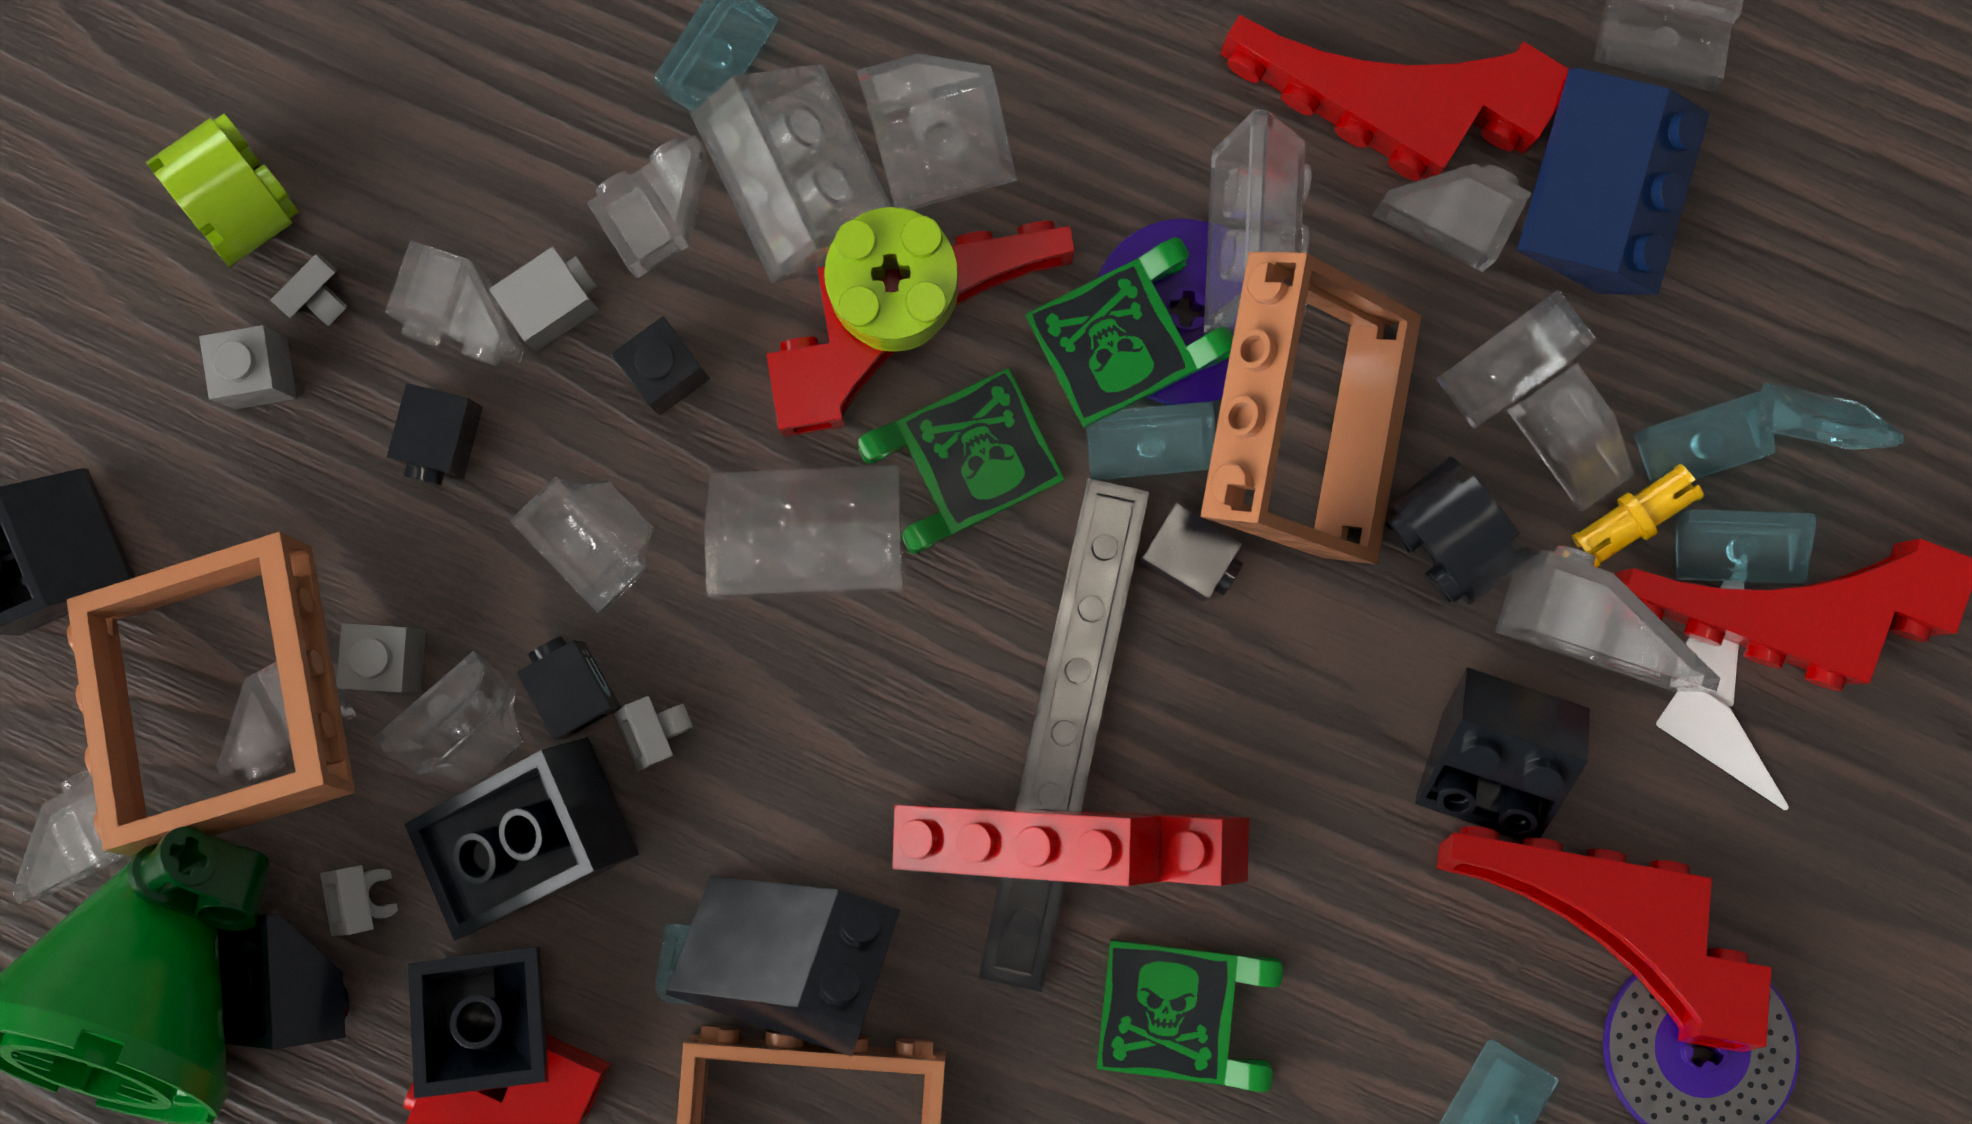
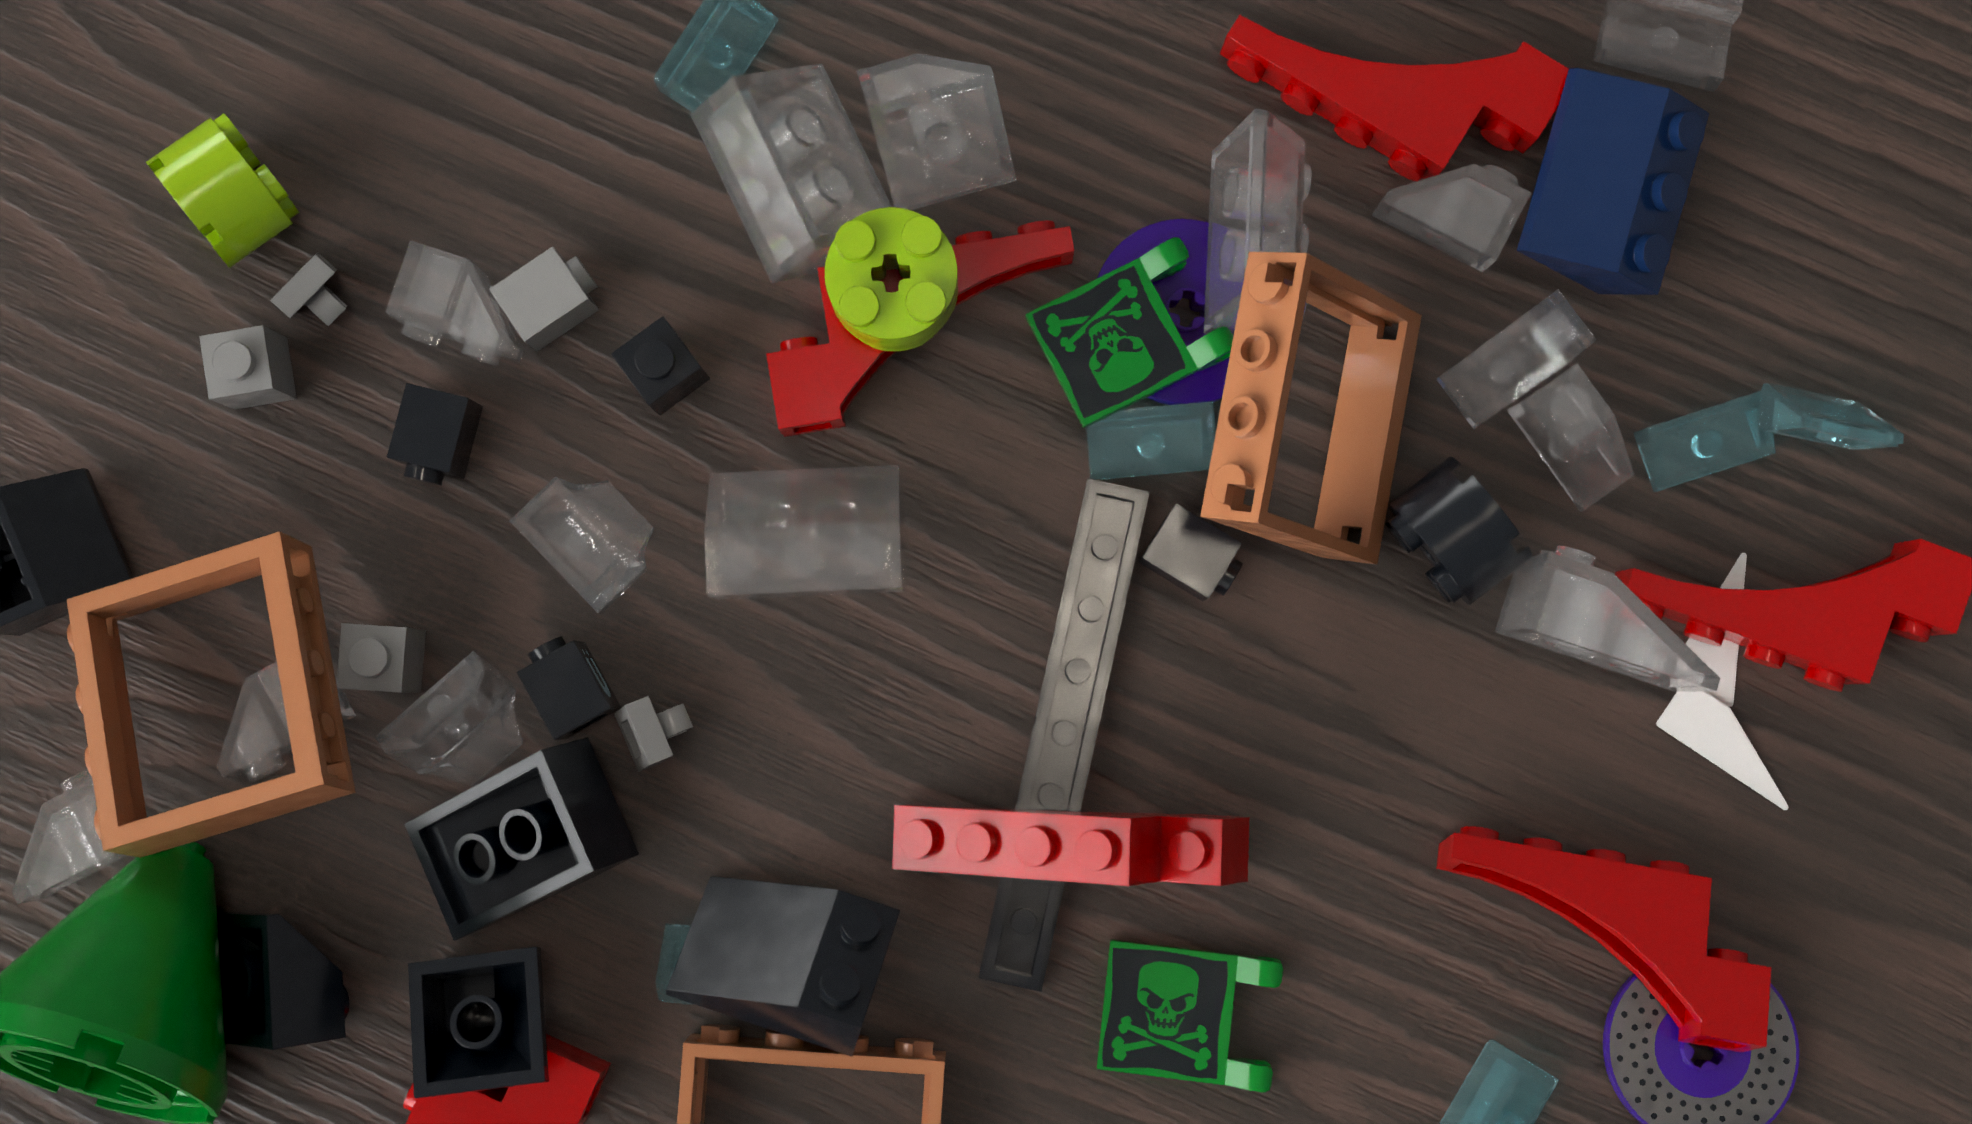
dark green piece [127,826,270,931] -> none
light grey tile [320,865,398,936] -> none
clear slope [586,135,710,279] -> none
flag [858,368,1065,554] -> none
black slope [1415,667,1590,840] -> none
yellow pin [1571,464,1704,569] -> none
clear light blue slope [1675,509,1816,584] -> none

